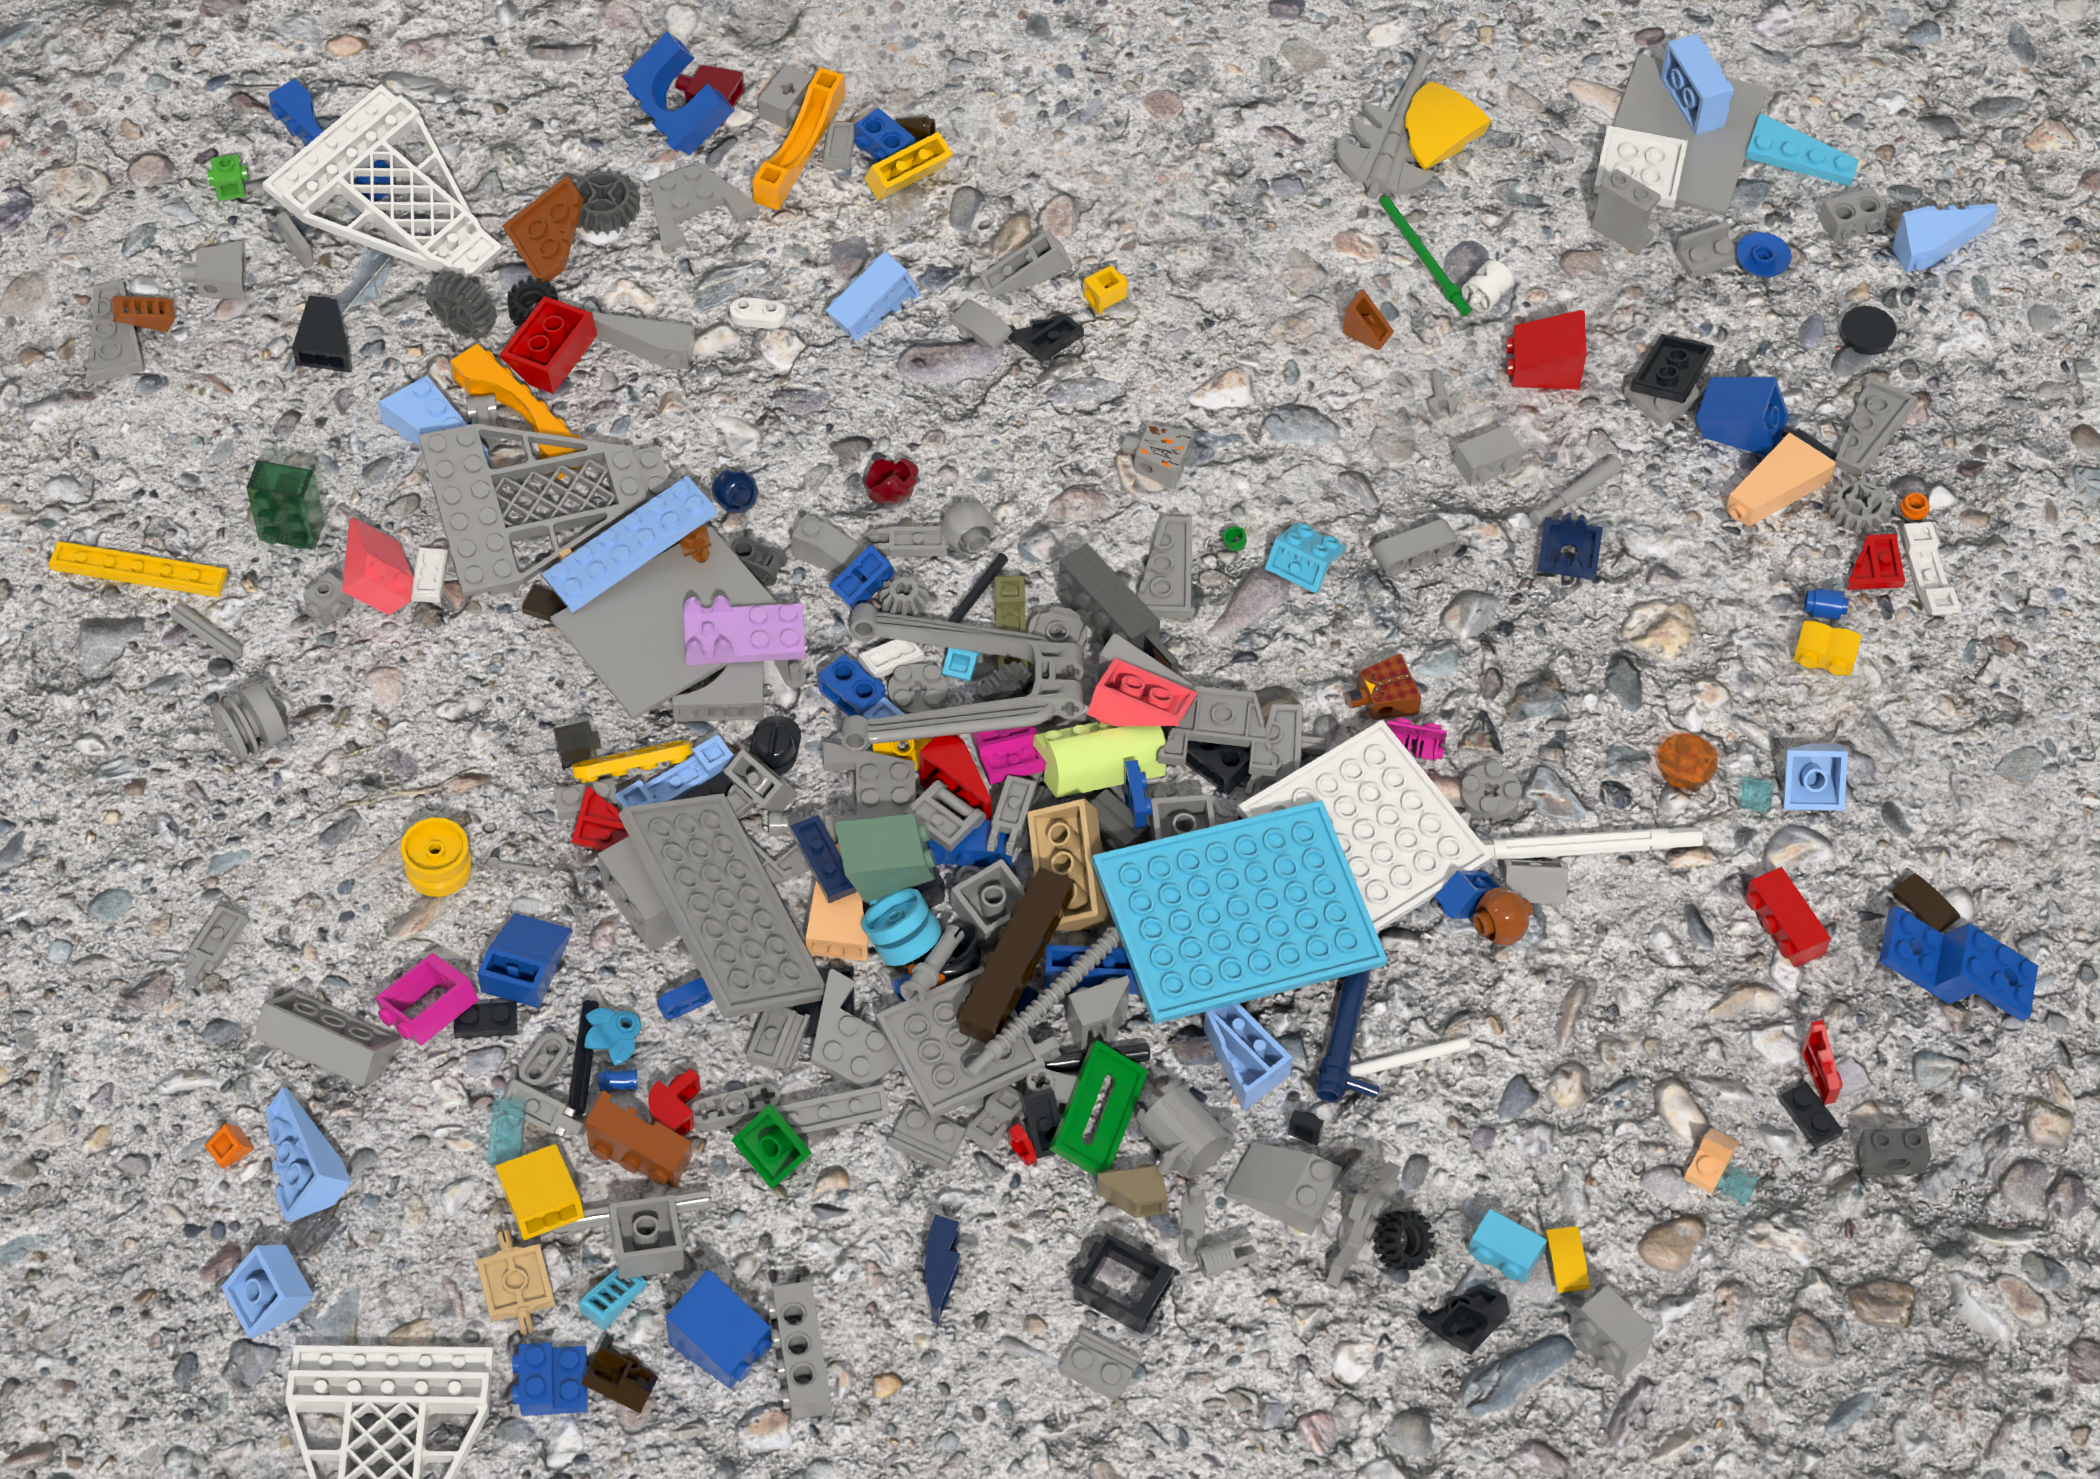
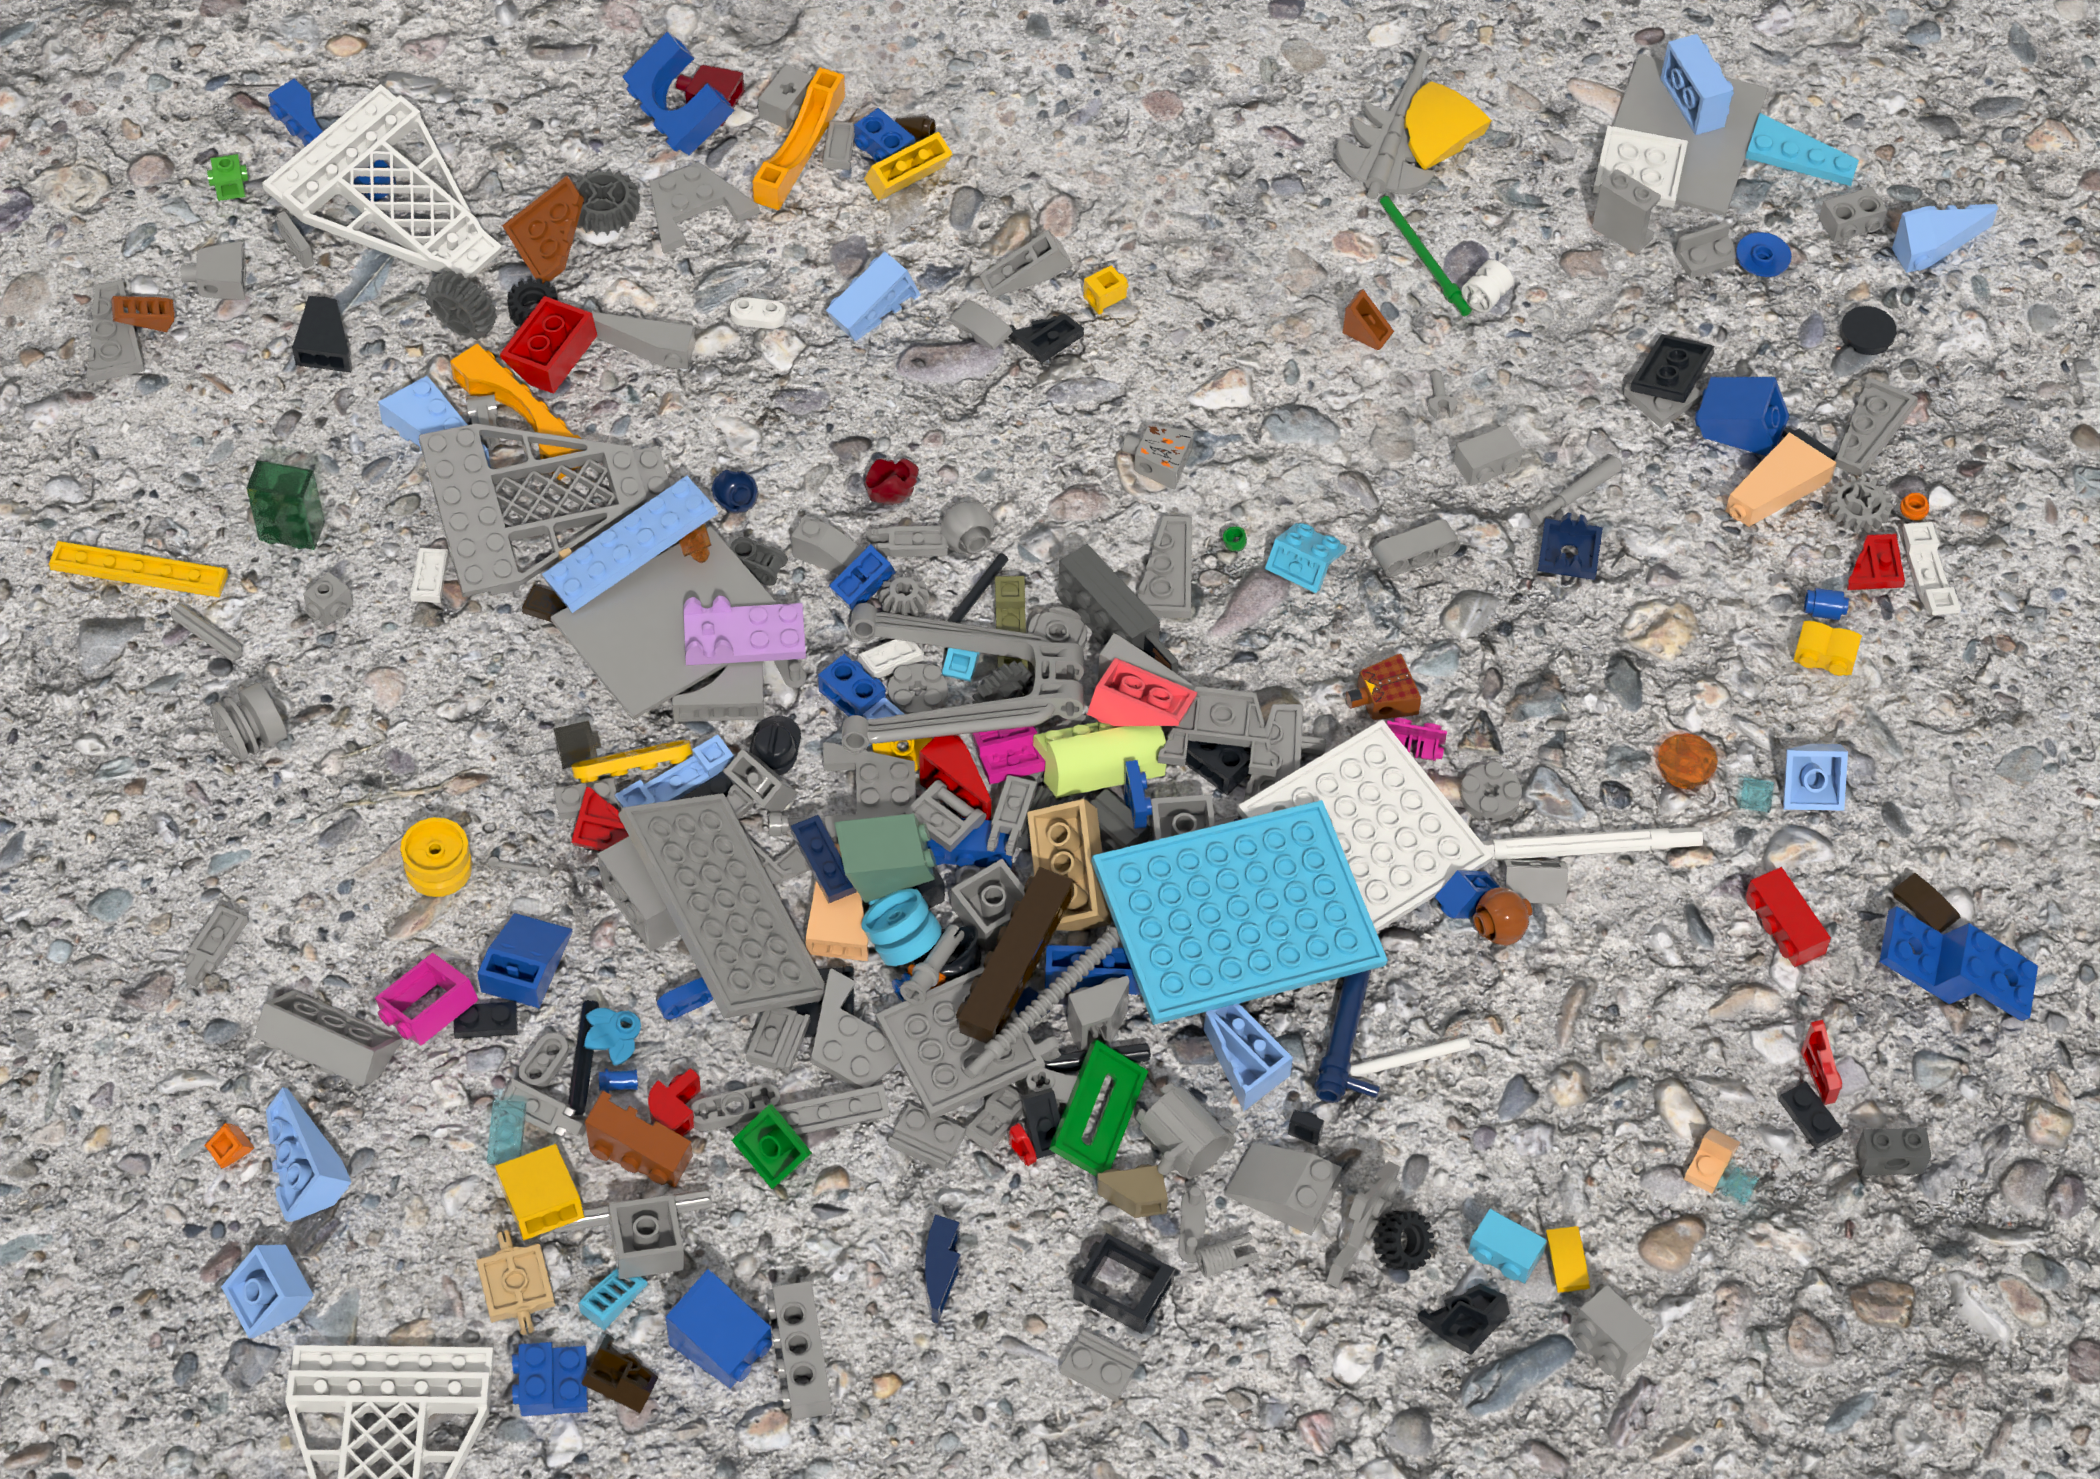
coral slope [342,517,413,615] -> none
red slope [1506,310,1587,390] -> none

